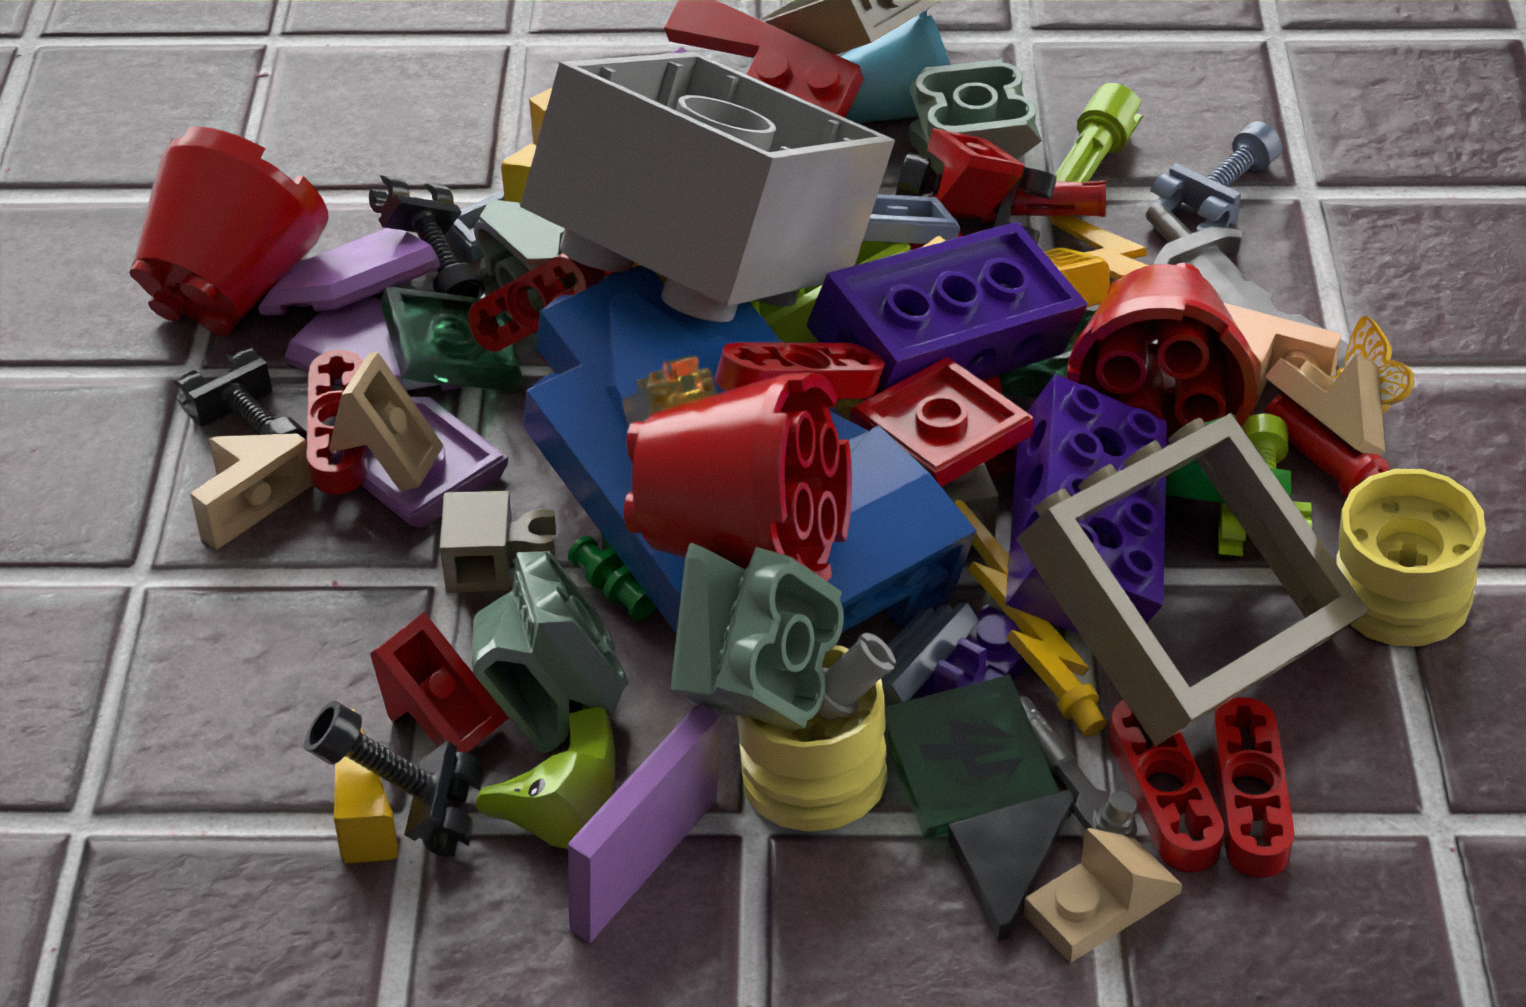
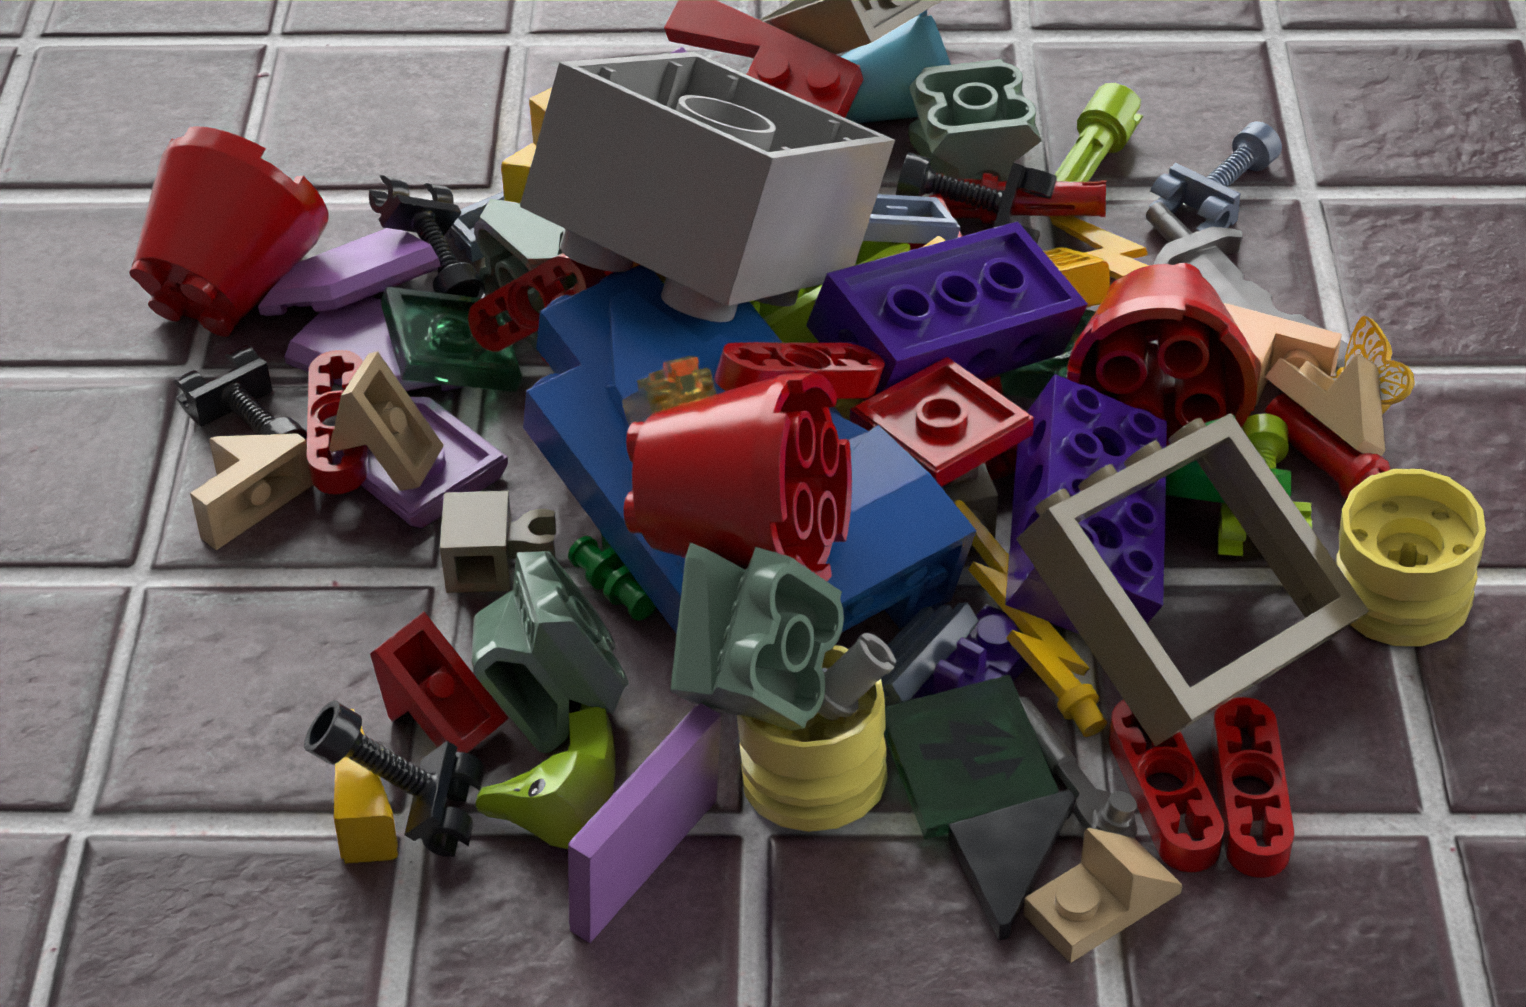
red slope [927,128,1025,217] -> none

